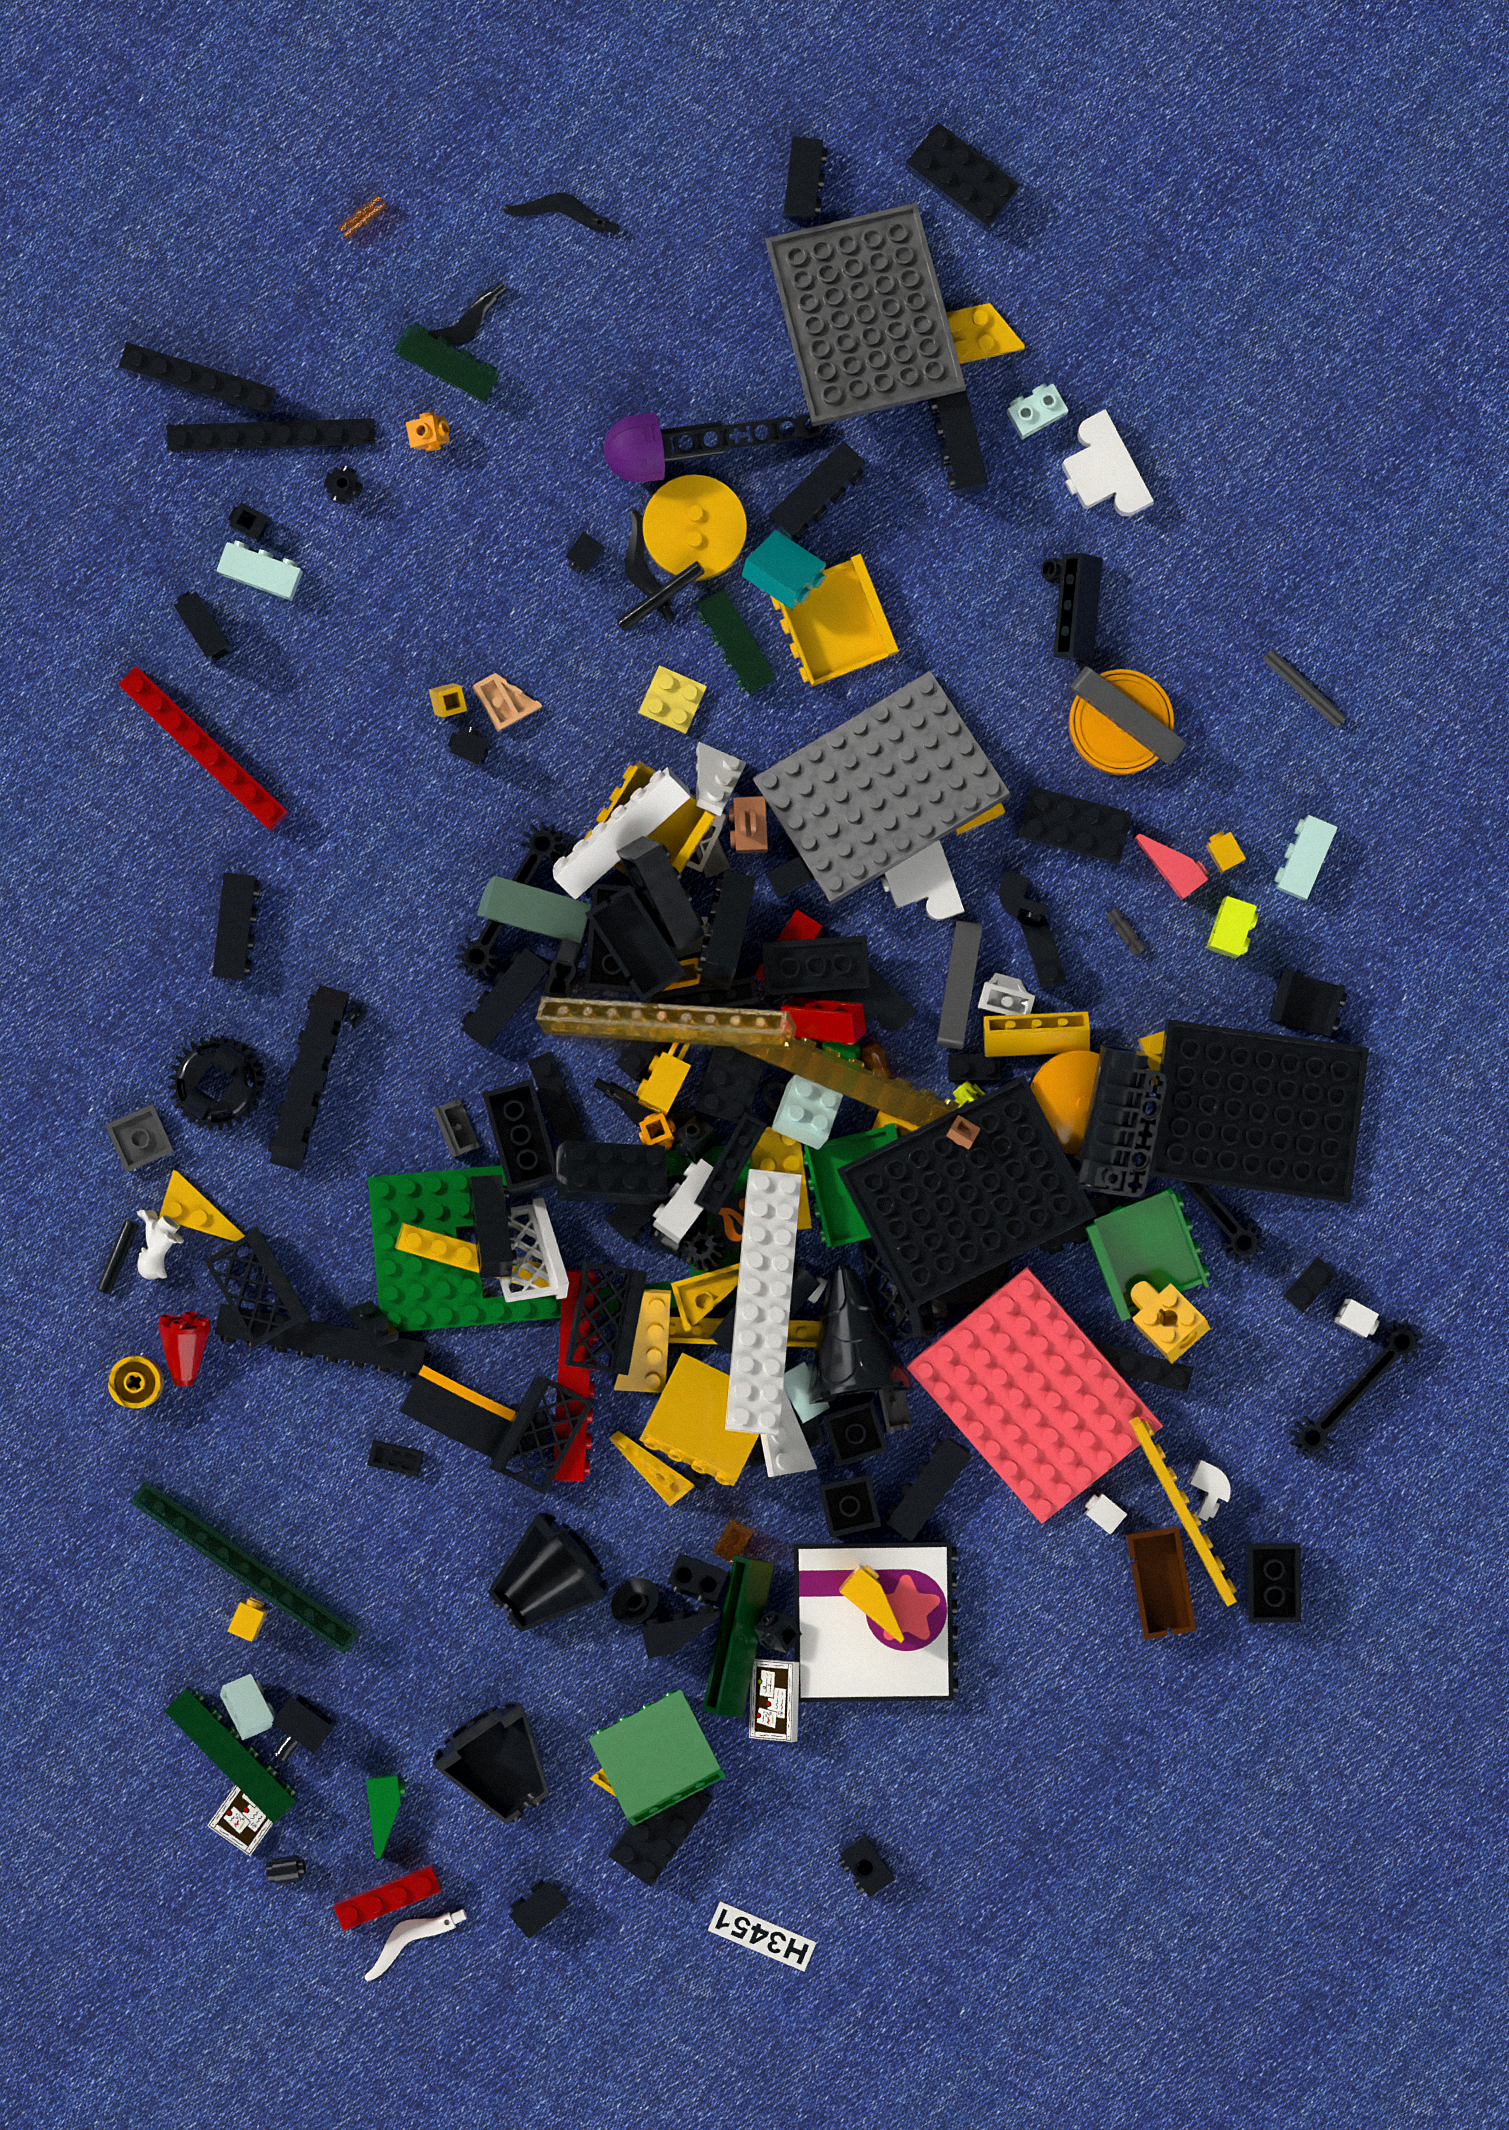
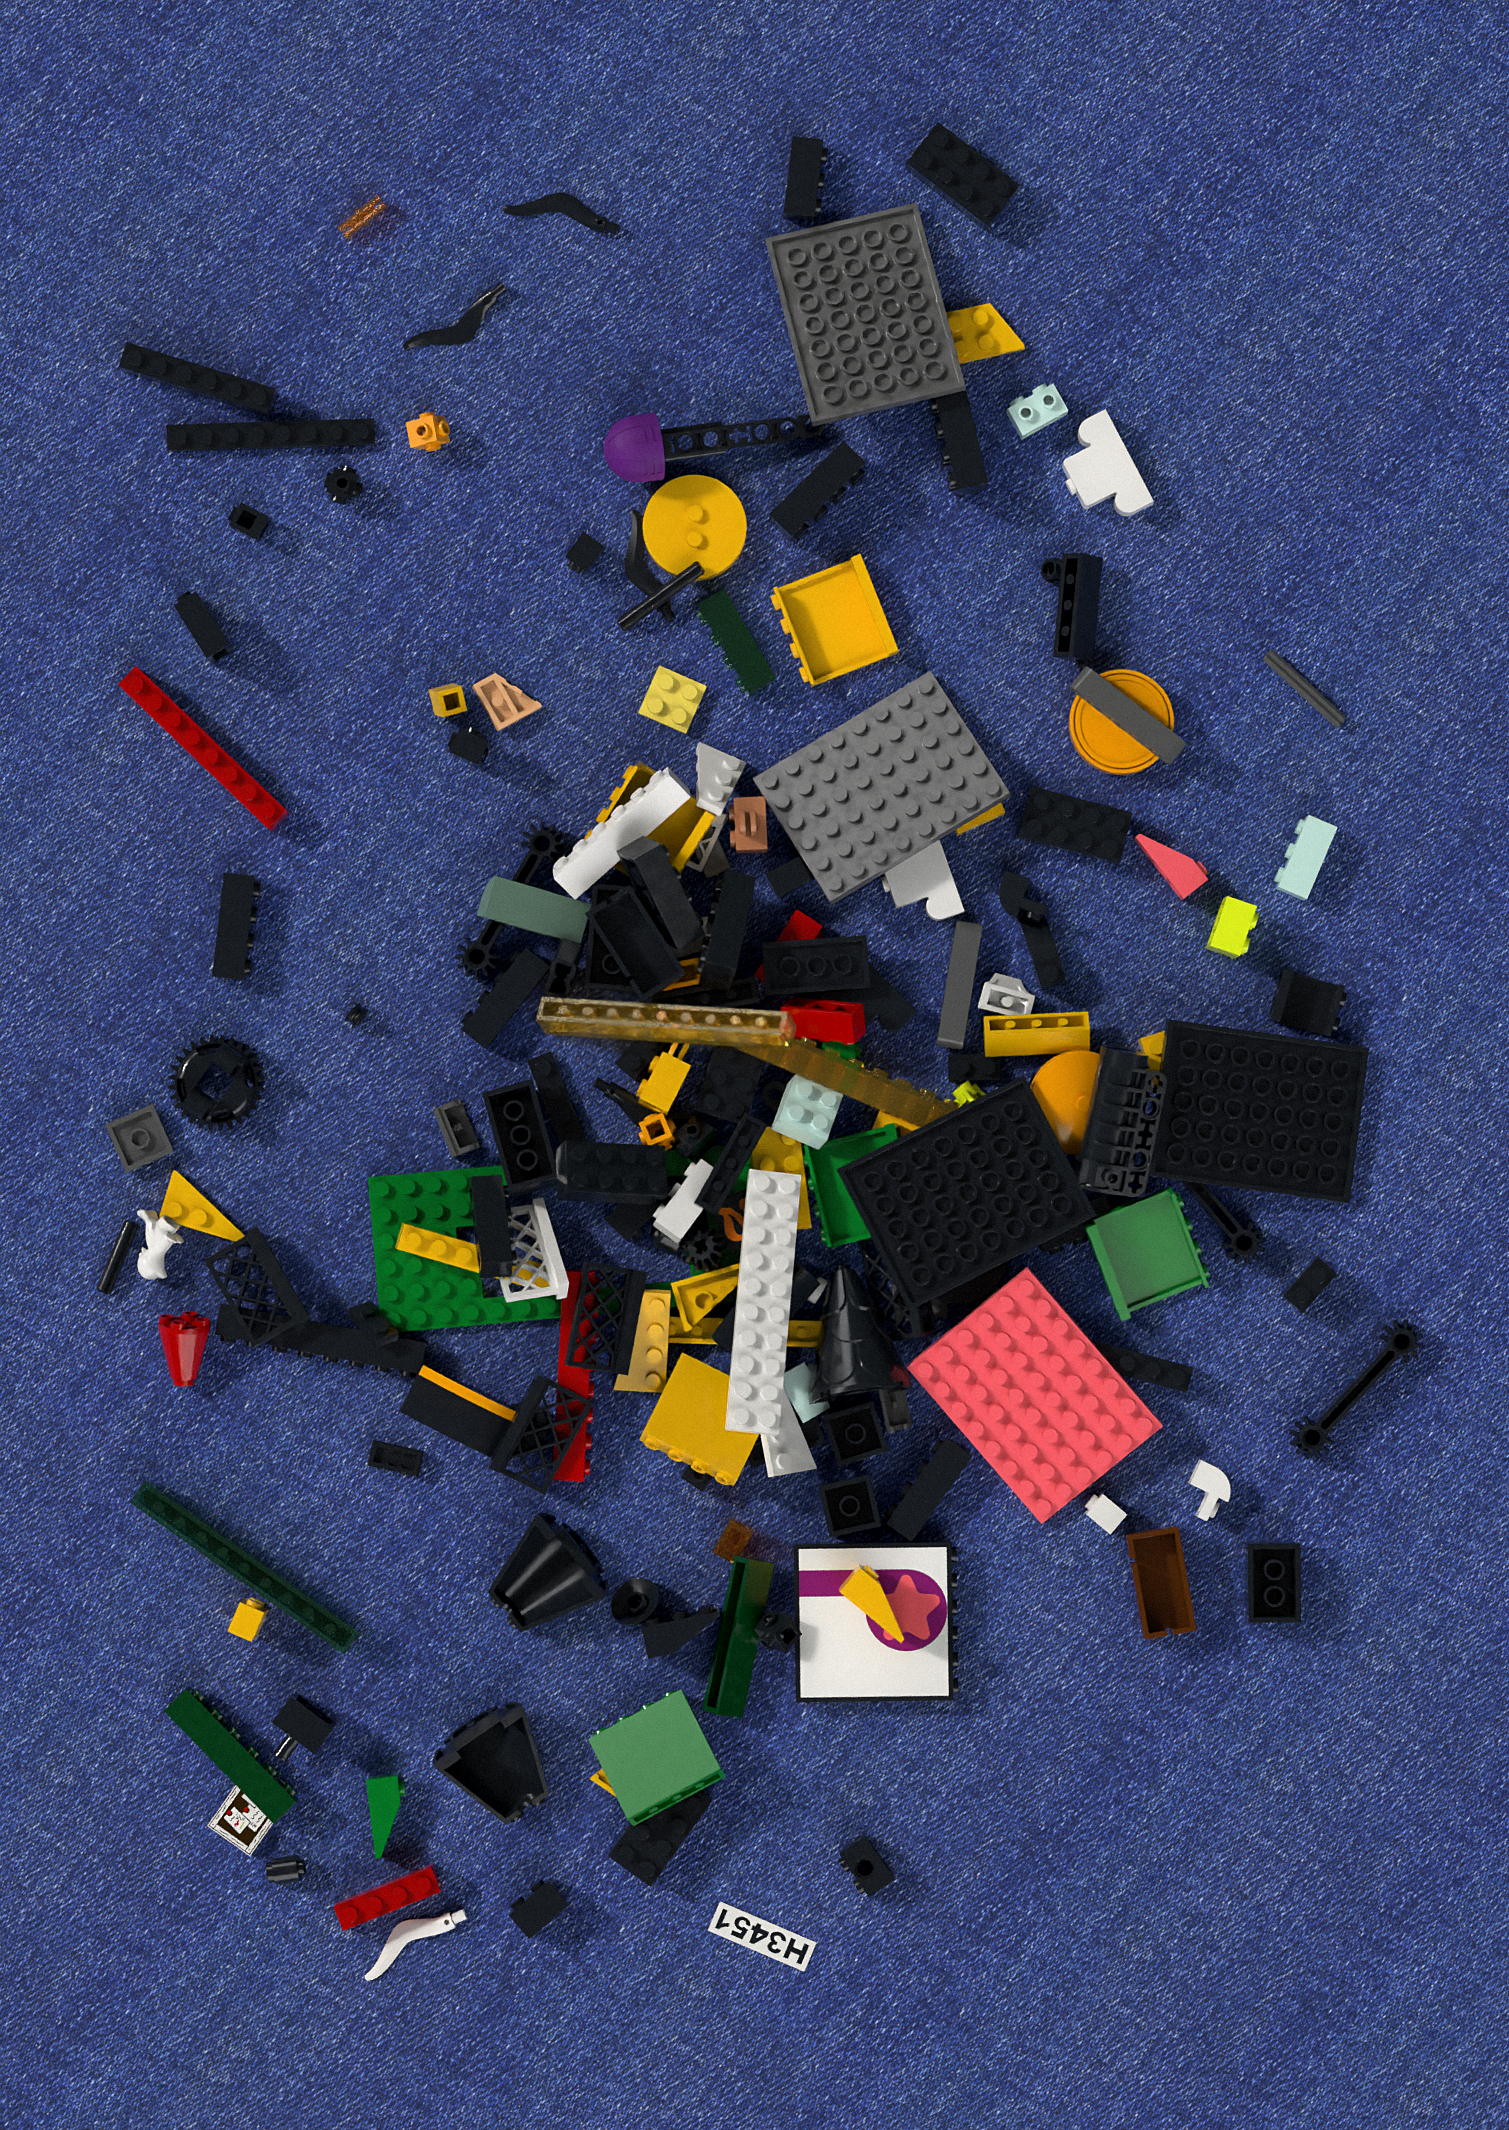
yellow brick [108,1356,164,1409] -> none
light aqua brick [216,541,303,601] -> none
light aqua brick [220,1674,275,1740] -> none
black brick [268,985,349,1171] -> none
clear green brick [393,323,500,405] -> none
yellow wing [609,1431,694,1507] -> none
black brick [667,1552,728,1604] -> none
teal brick [742,530,826,609] -> none
tile [749,1658,799,1742] -> none
clear orange cone [860,1041,893,1082] -> none
nougat plate [946,1115,981,1149] -> none
flat silver axle [1106,908,1145,956] -> none
yellow plate [1128,1416,1237,1607] -> none
yellow brick [1131,1281,1210,1363] -> none
yellow brick [1206,831,1246,873] -> none
white brick [1333,1299,1380,1338] -> none

